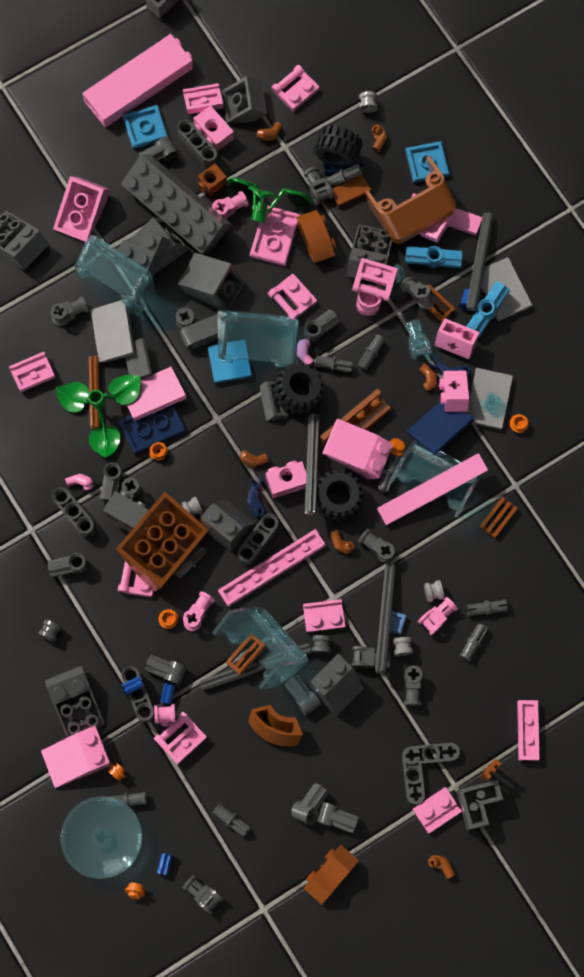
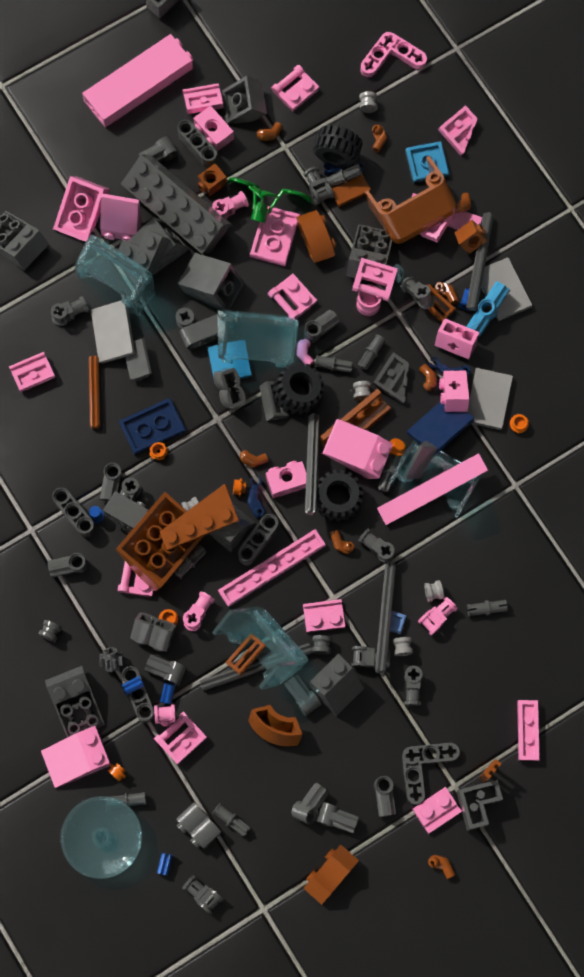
green plant [56,375,141,458] -> none
bright pink arm [65,474,94,491] -> none
dark azure tile [123,105,167,149] -> none
orange plate [125,883,145,900] -> none
bright pink tile [127,367,187,421] -> none
clear light blue connector [404,320,432,360] -> none
dark azure piece [405,246,462,268] -> none
dark grey axle [460,624,488,662] -> none
dark orange tile [479,496,518,539] -> none
clear light blue plate [480,392,503,414] -> none
none -> blue piece [89,506,104,523]
none -> dark grey gear [99,647,123,672]
none -> bright pink slope [100,194,142,241]
none -> dark grey brick [130,612,176,652]
none -> dark orange wing [160,484,240,550]
none -> dark grey brick [177,802,222,850]
none -> dark grey brick [213,368,246,408]
none -> orange plate [233,478,246,497]
none -> light grey wheel [353,381,372,401]
none -> bright pink beam [361,32,427,77]
none -> dark grey wing [373,352,409,404]
none -> dark grey piece [374,776,396,817]
none -> dark grey slope [403,441,437,479]
none -> dark orange arm [435,282,459,305]
none -> bright pink wing [438,105,477,156]
none -> dark orange brick [454,220,487,254]
none -> dark orange arm [455,193,471,213]

